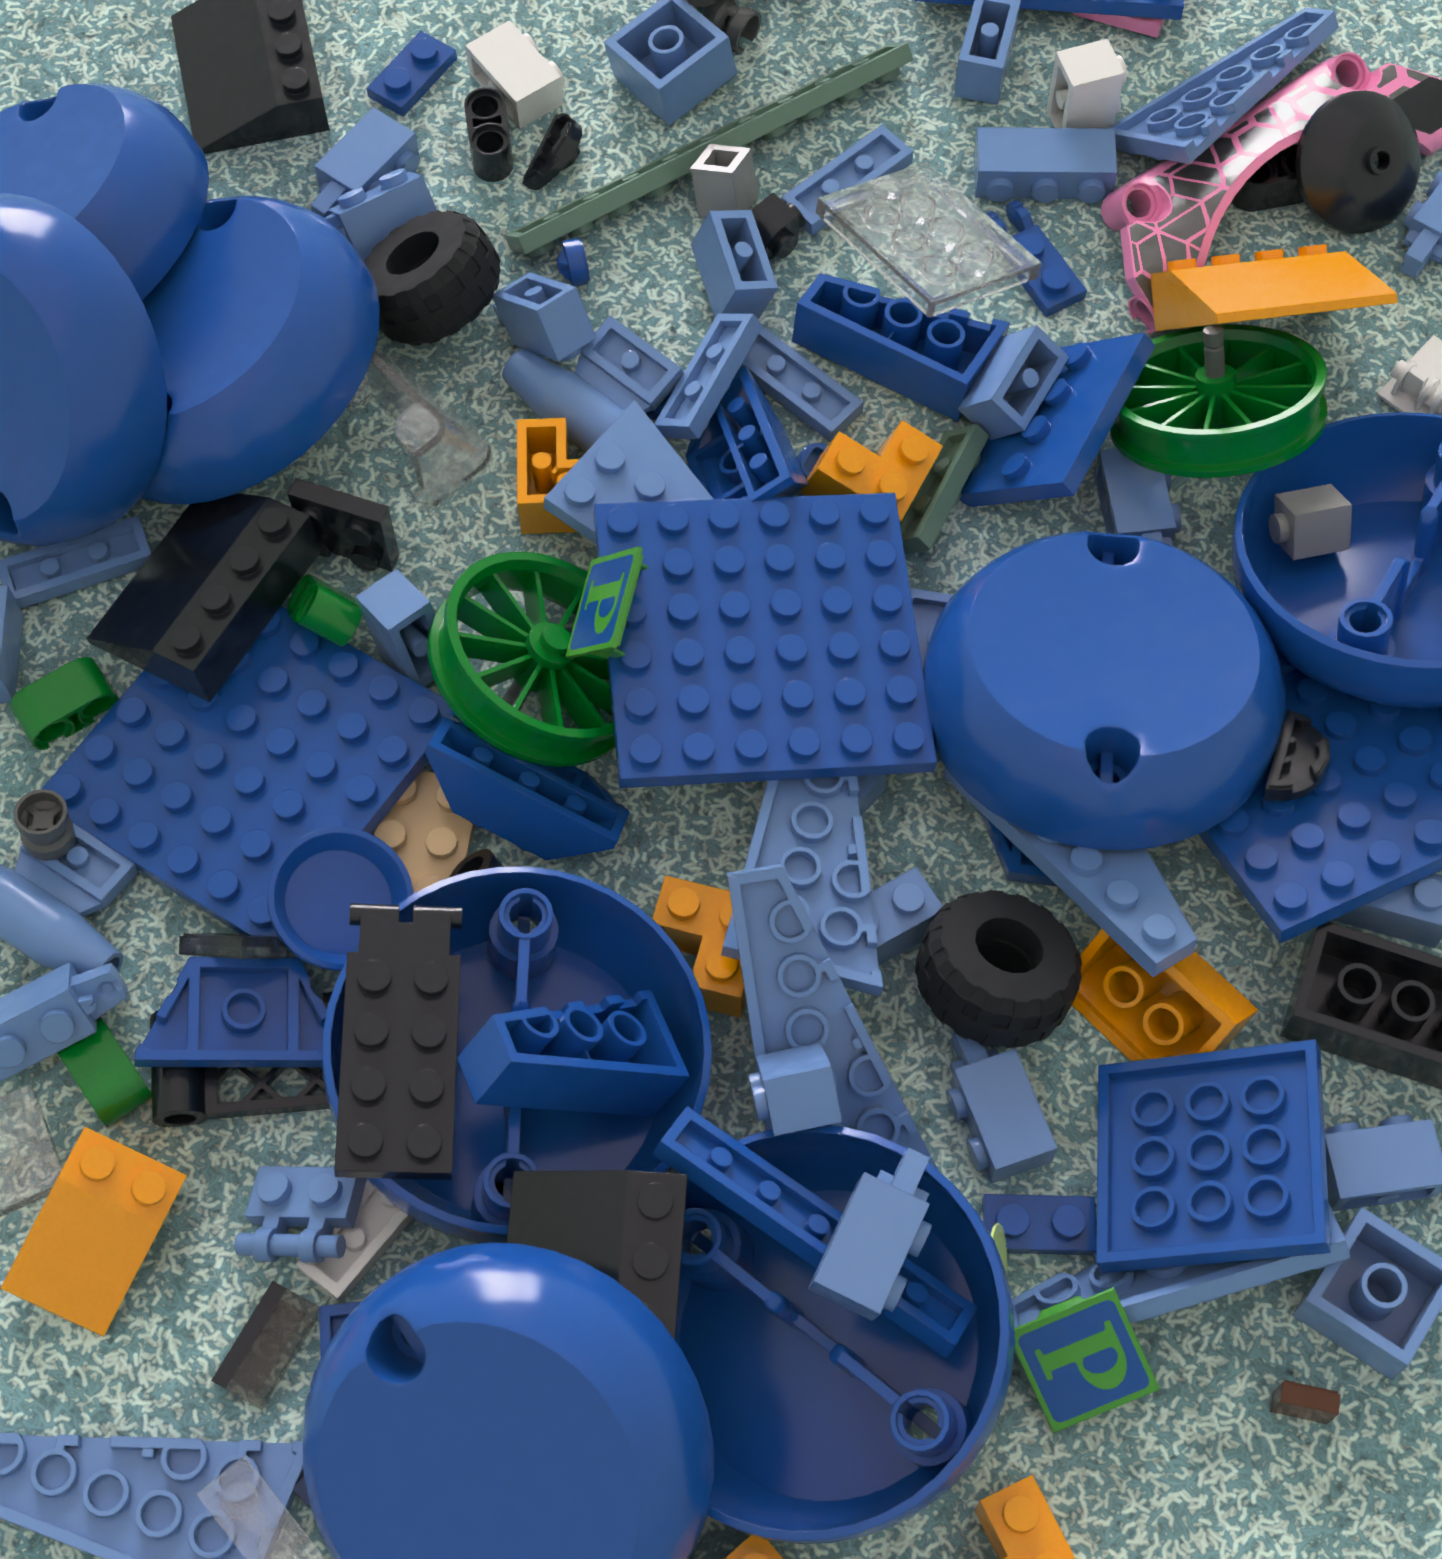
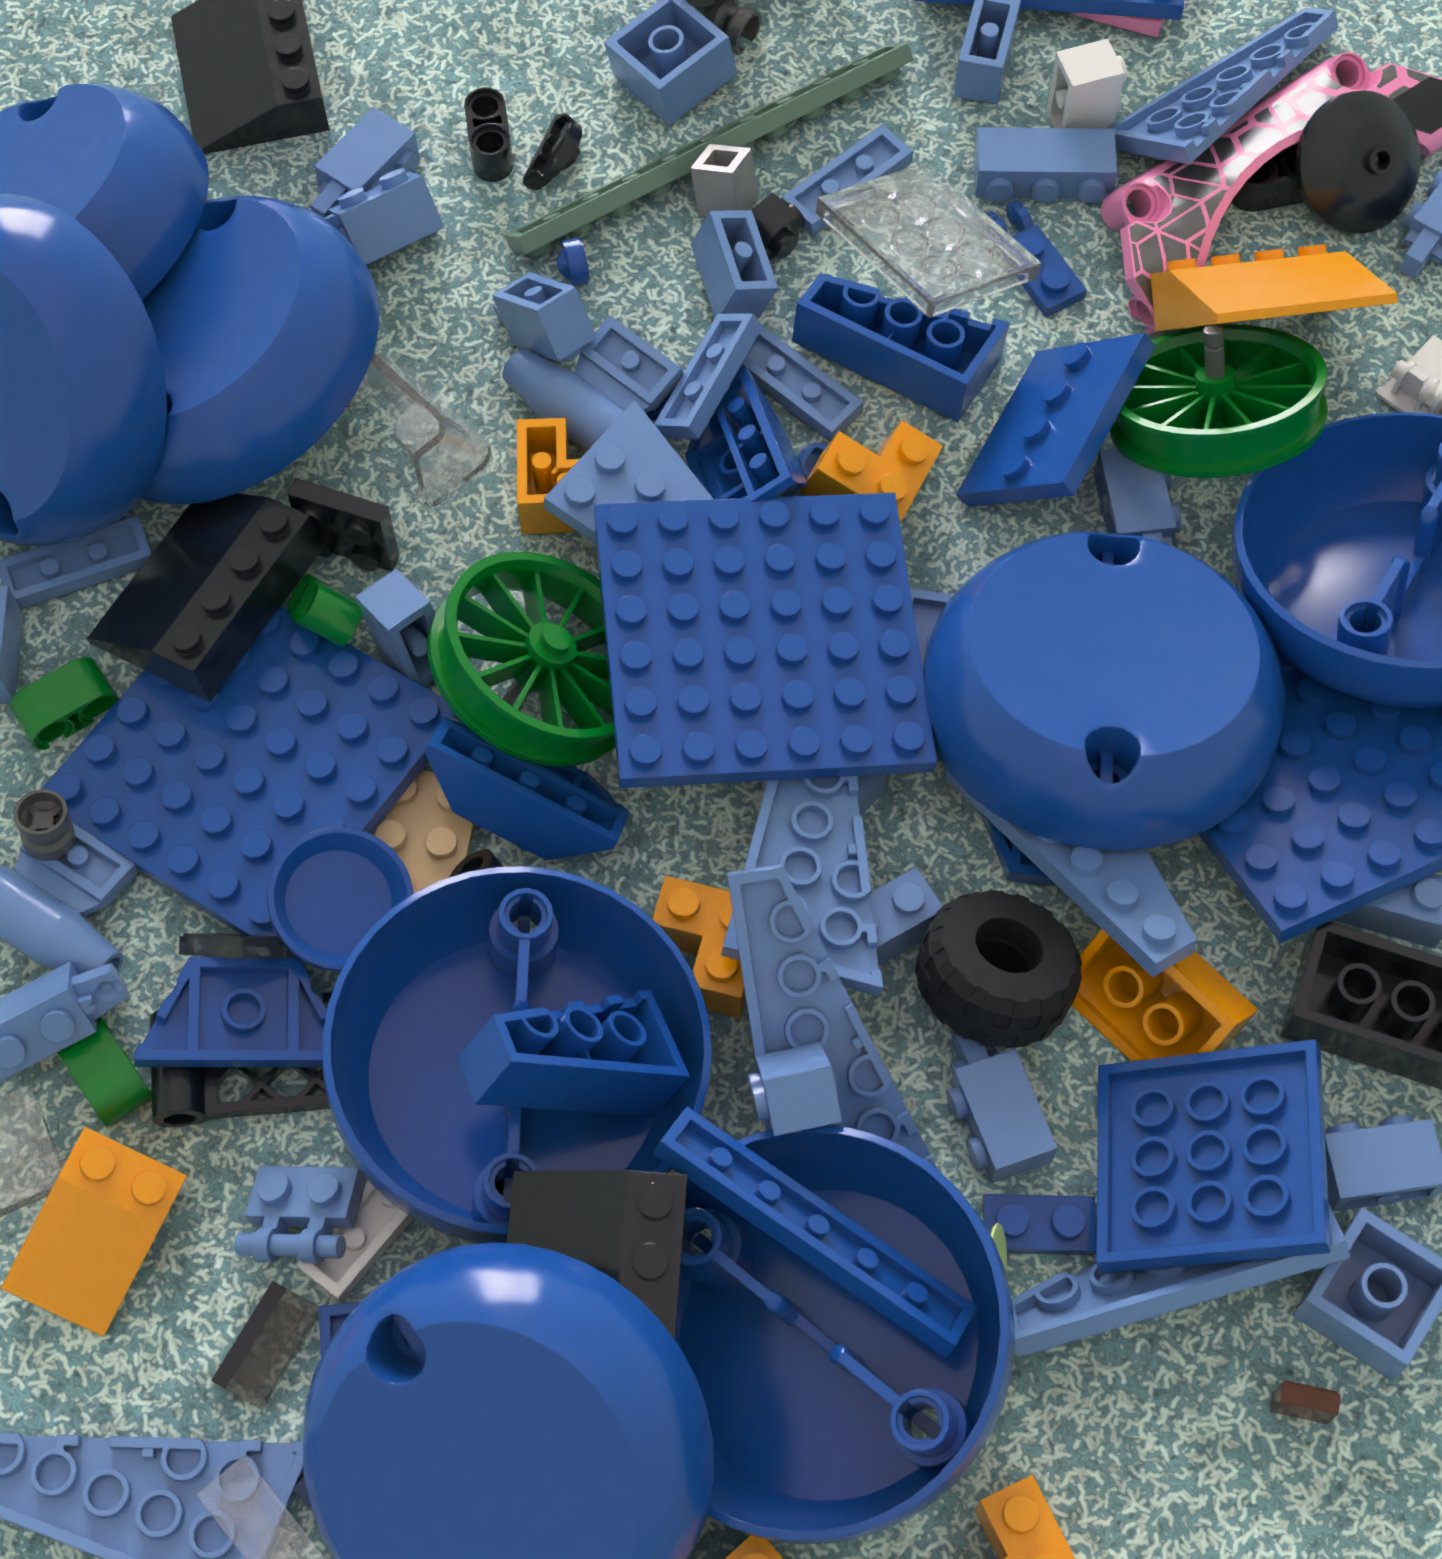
black hinge [334,903,463,1180] -> none
black tyre [364,210,501,346] -> none
blue plate [366,30,457,117] -> none
white brick [465,20,565,129] -> none
piece [565,546,648,659] -> none
medium blue hinge [808,1147,932,1321] -> none
sand green plate [900,424,989,554] -> none
medium blue brick [958,325,1069,440] -> none
piece [1015,1287,1160,1433] -> none
black plate [1264,709,1330,801] -> none
light grey brick [1269,484,1352,560] -> none

